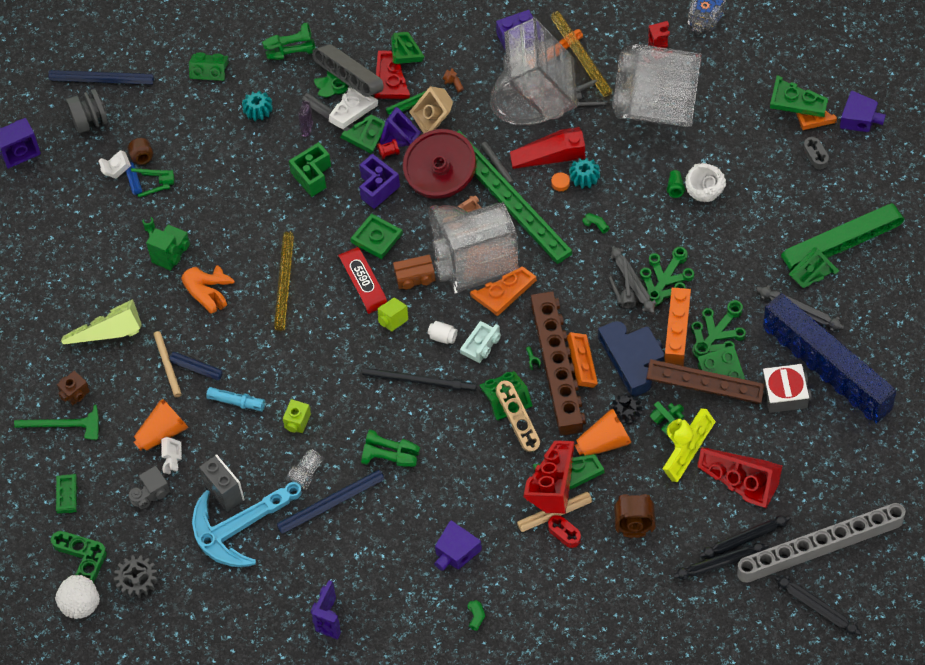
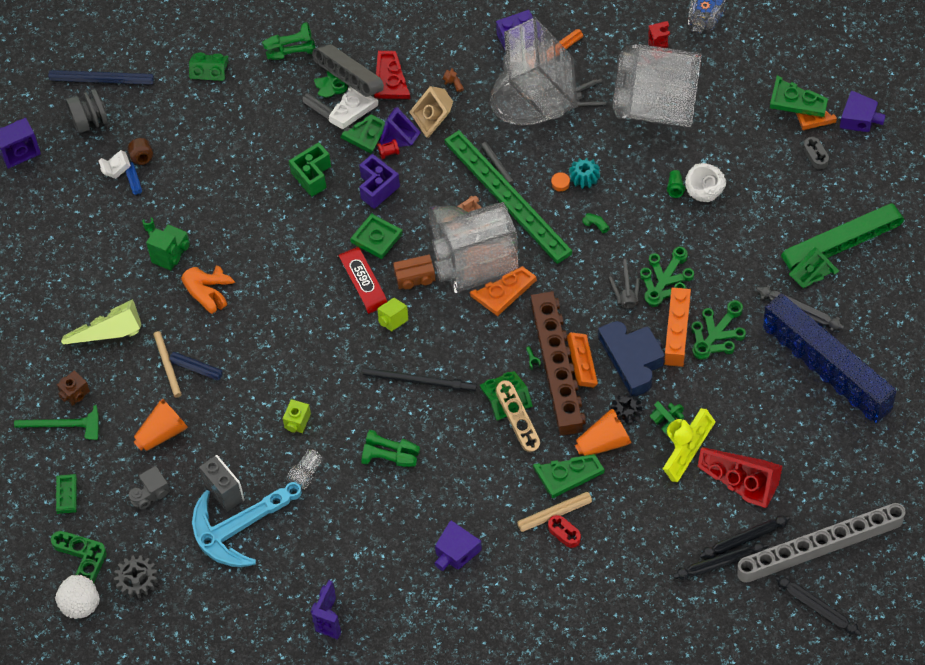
green plant [131,168,174,197] -> none
white plate [161,437,182,474] -> none
medium azure pin [207,387,265,412] -> none
teal gear [242,90,273,121] -> none
clear yellow axle [274,232,294,331] -> none
dark blue axle [277,470,384,533] -> none
clear purple tile [298,100,313,137] -> none
green axle [386,91,426,116] -> none
green wing [391,32,425,64] -> none
dark red dish [403,129,477,199] -> none
white brick [428,321,458,344] -> none
light aqua bracket [460,321,501,363] -> none
green arm [468,600,485,631] -> none
red wedge [510,127,585,169] -> none
red wedge [524,441,574,514] -> none
clear yellow axle [551,11,612,97] -> none
dark grey wheel [610,246,657,314] -> none
reddish brown brick [614,494,656,538] -> none
reddish brown plate [646,359,765,404] -> none
green hinge [697,345,745,394] -> none
piece [762,364,811,413] -> none

